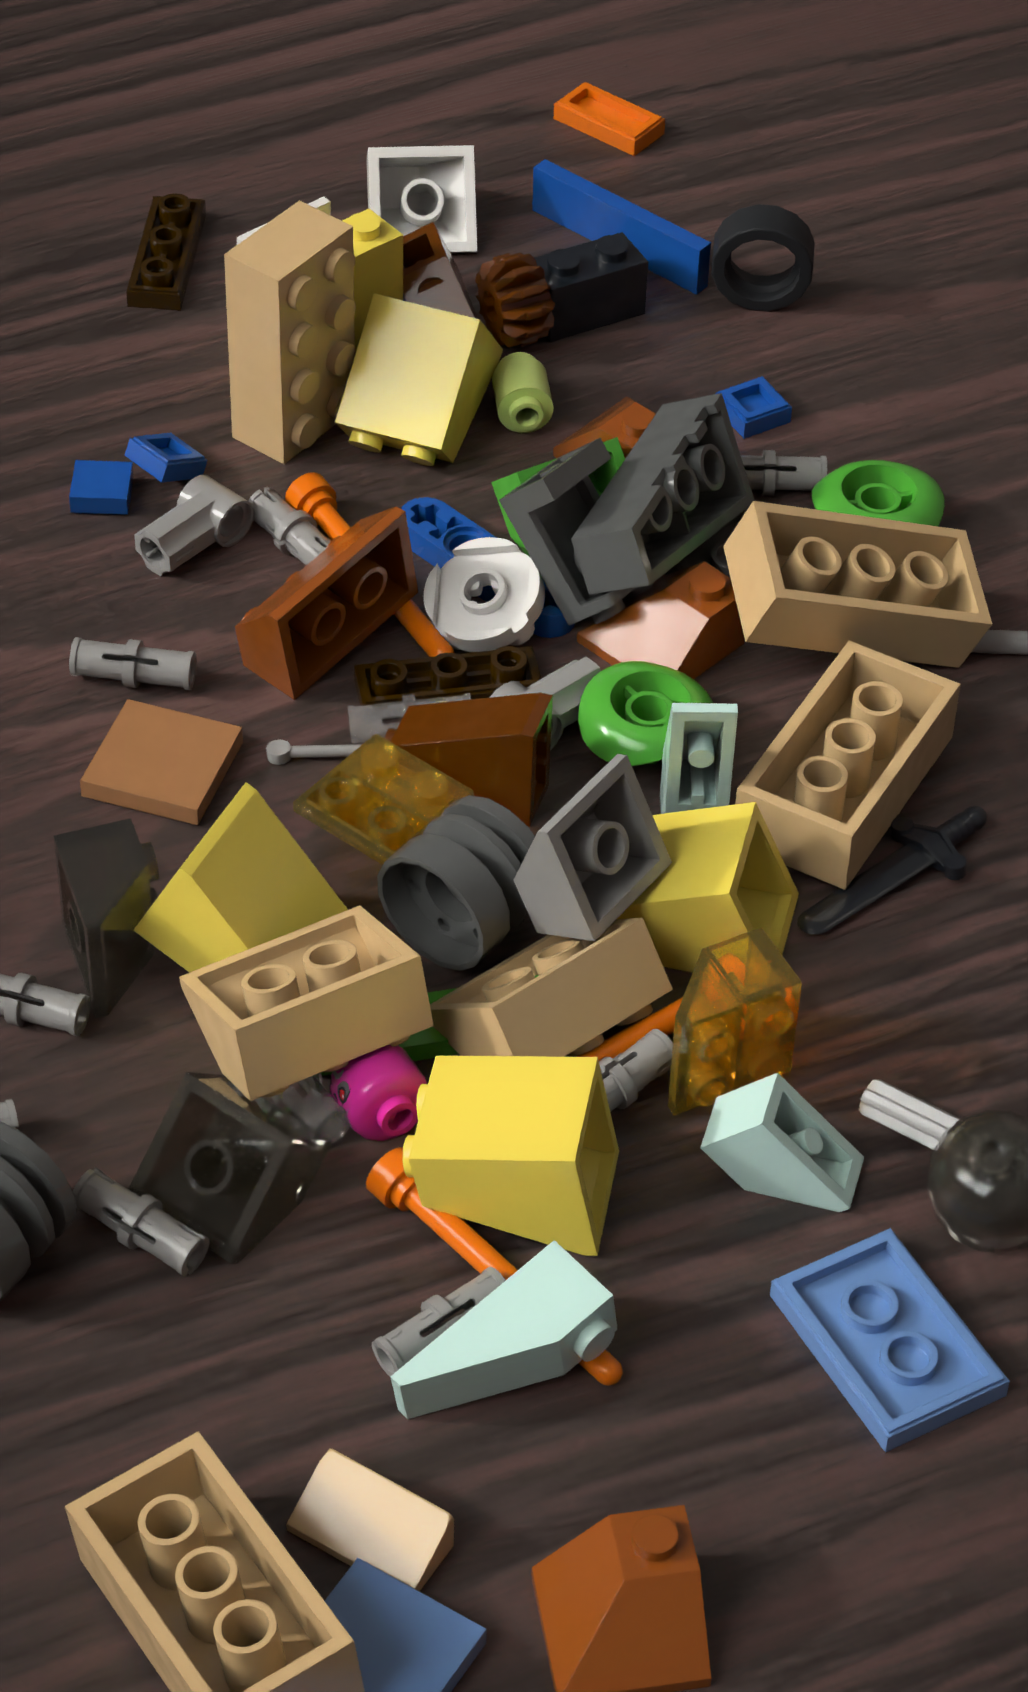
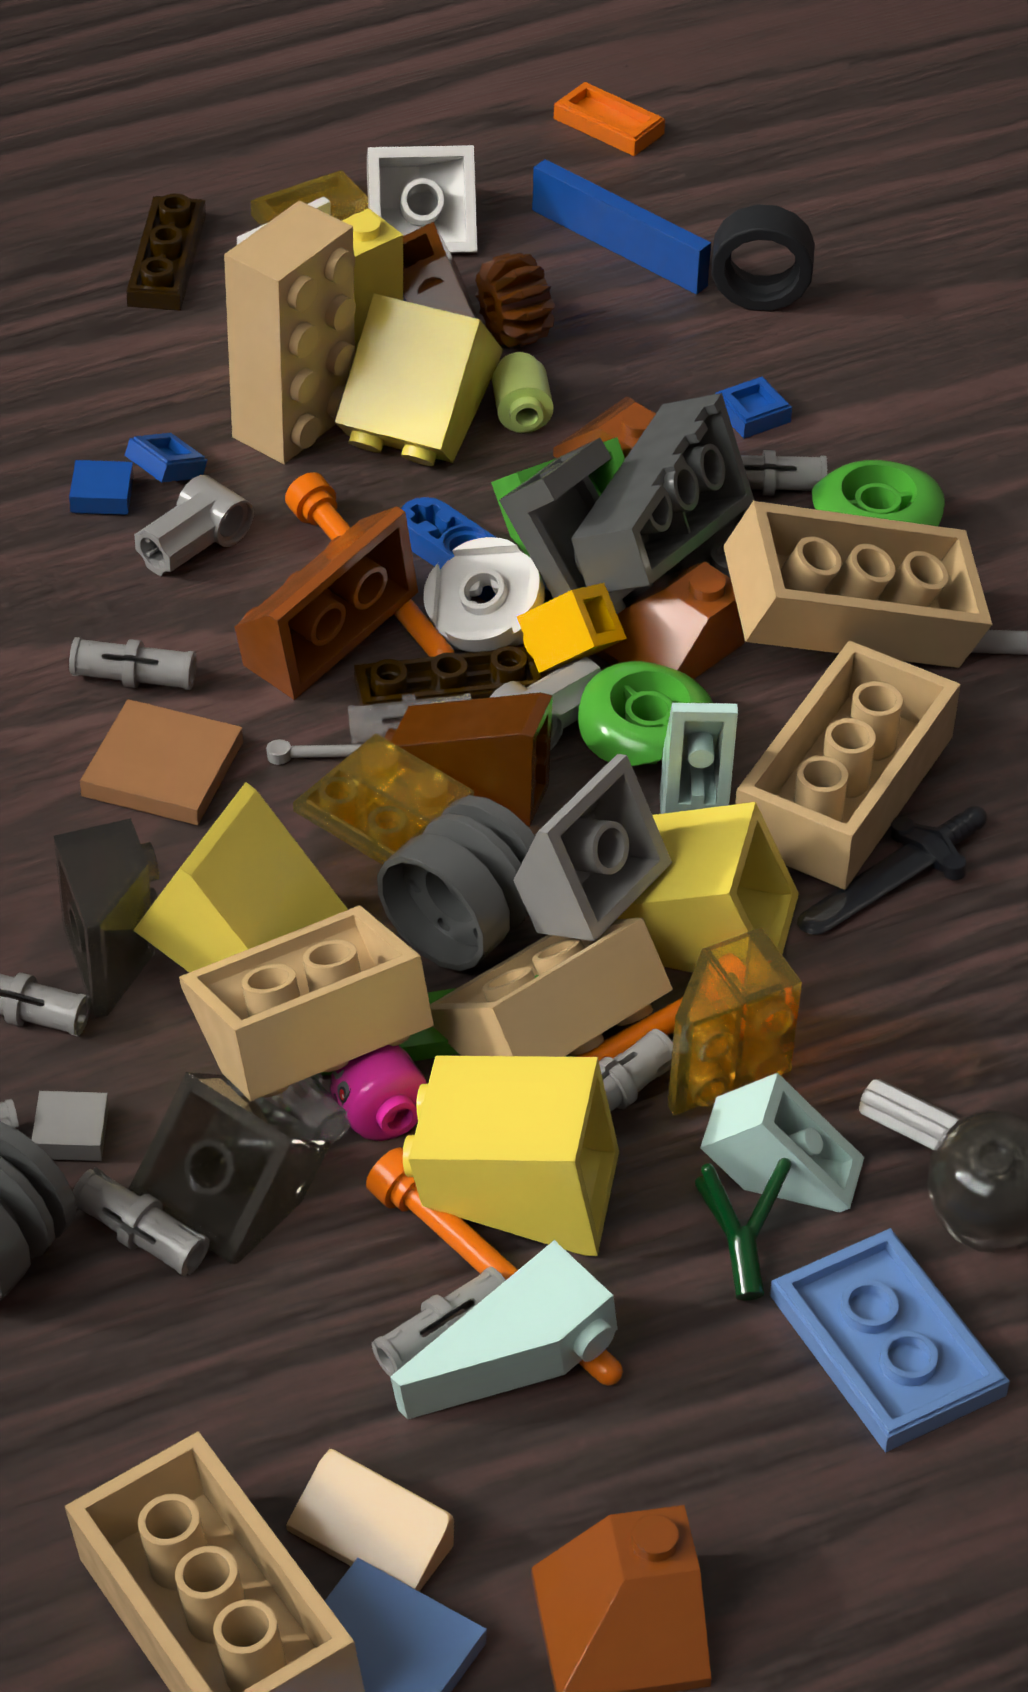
light grey pin [248,487,331,565] -> none
black slope [535,232,648,342] -> none
none -> light grey tile [32,1091,109,1161]
none -> clear yellow tile [251,170,368,226]
none -> yellow brick [517,583,627,673]
none -> dark green plant [695,1158,792,1301]

